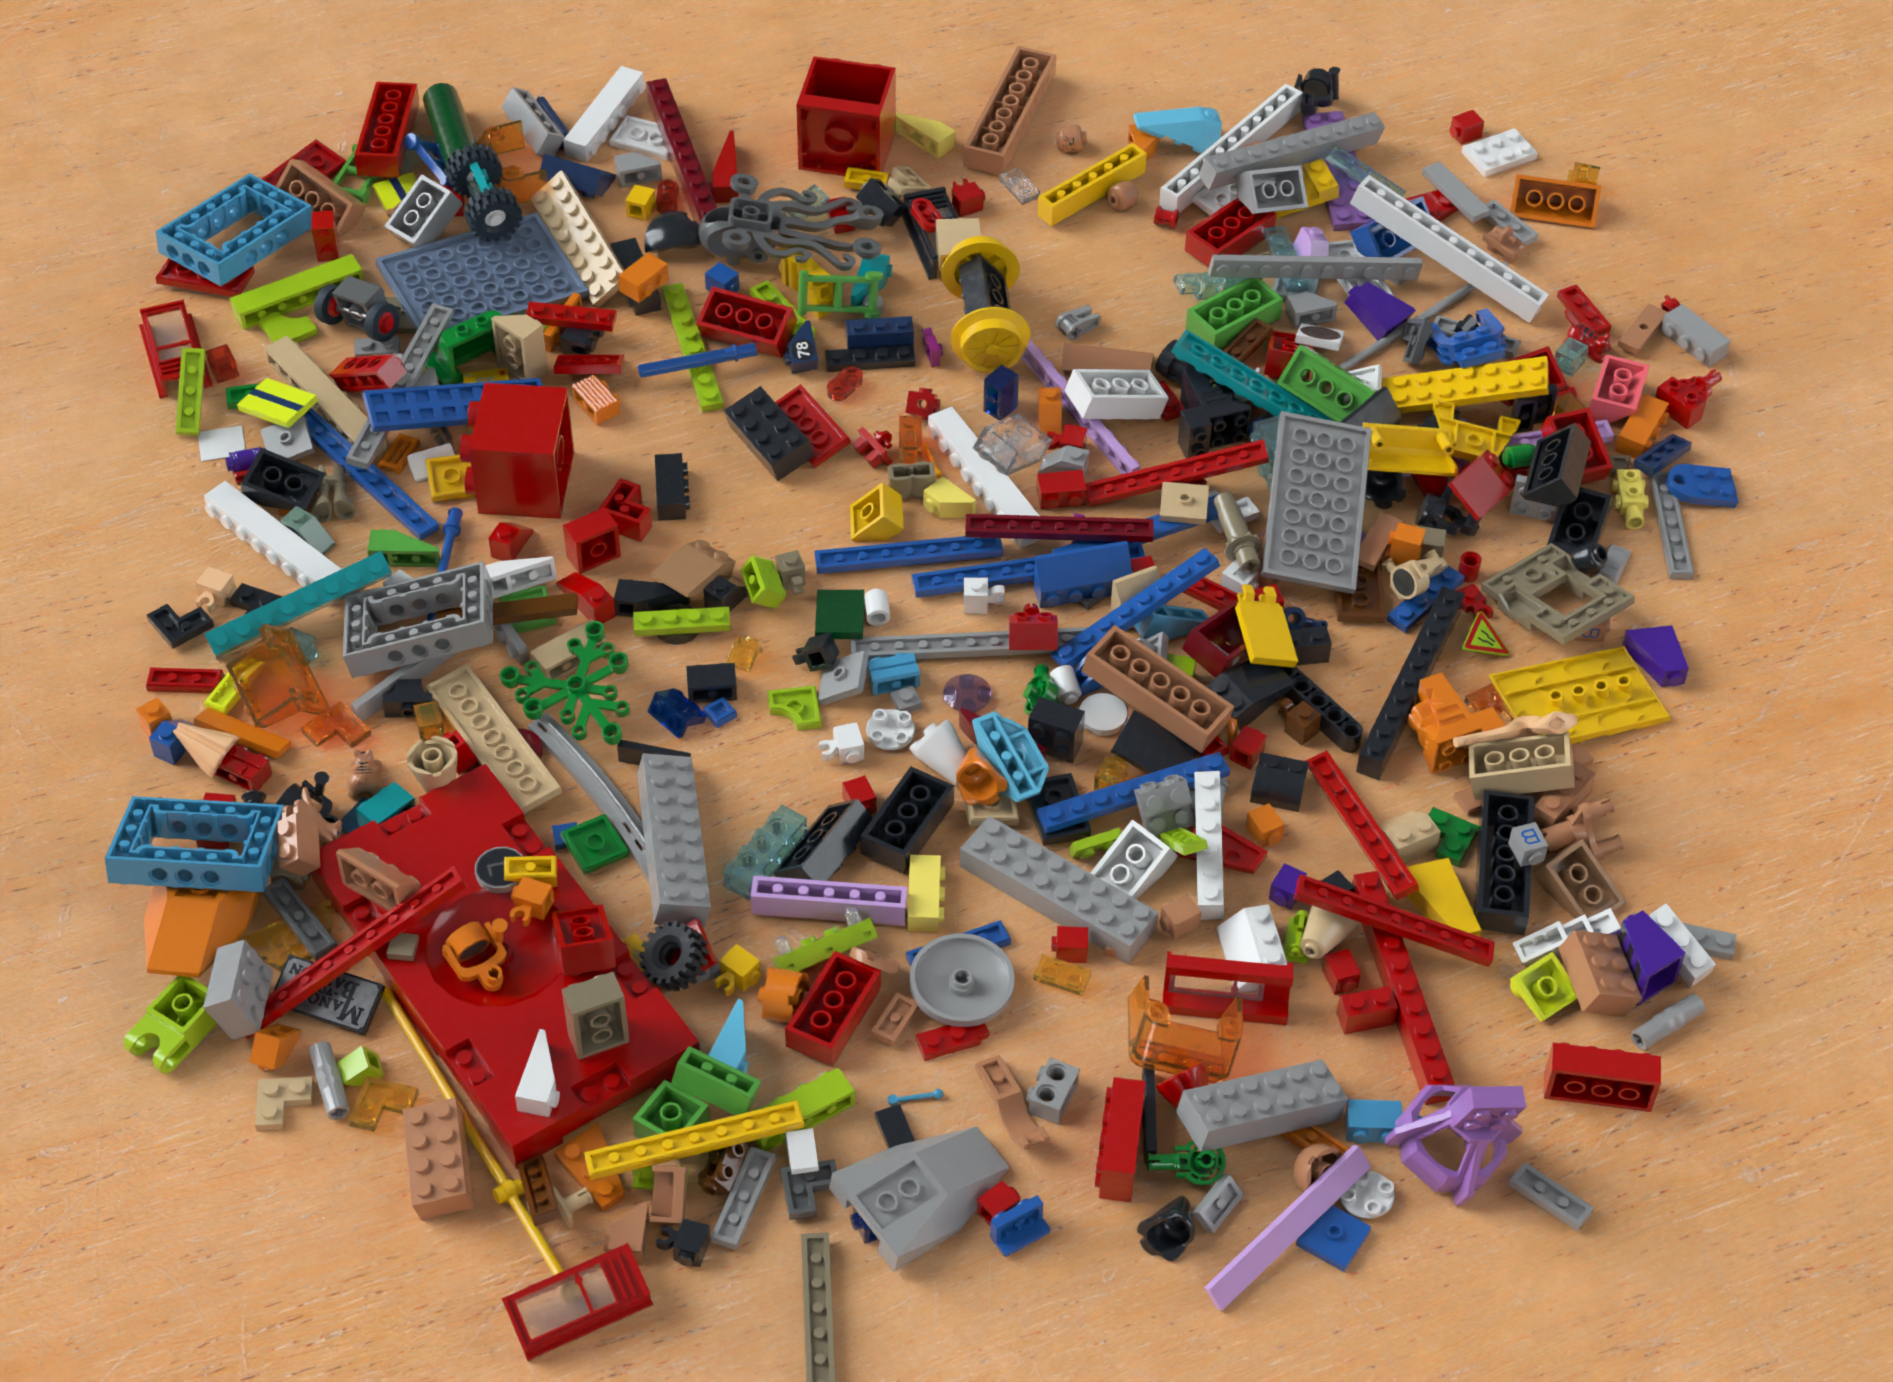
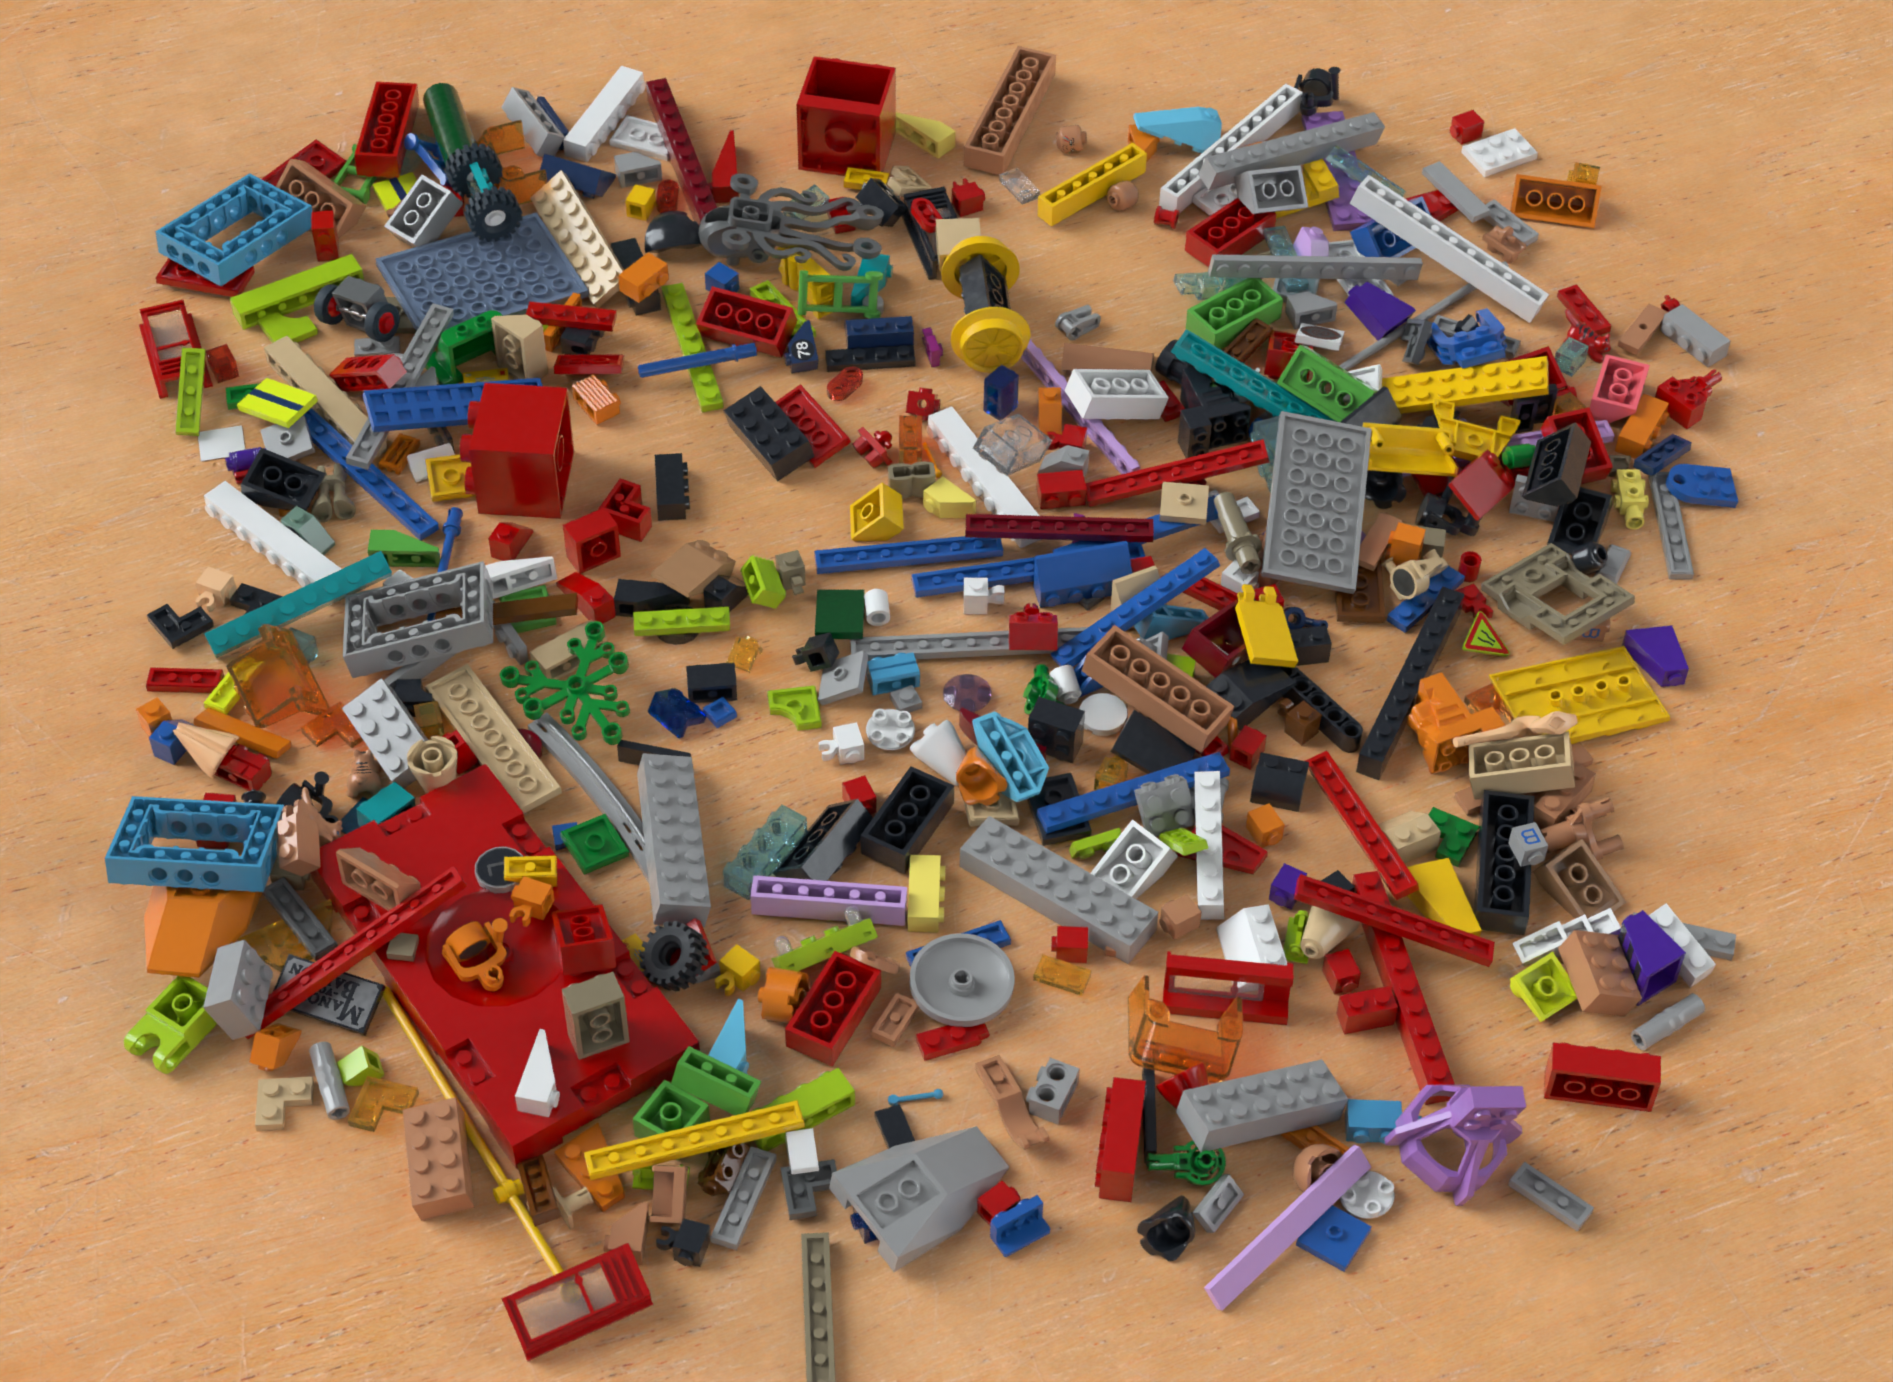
none -> brick [342,678,428,789]

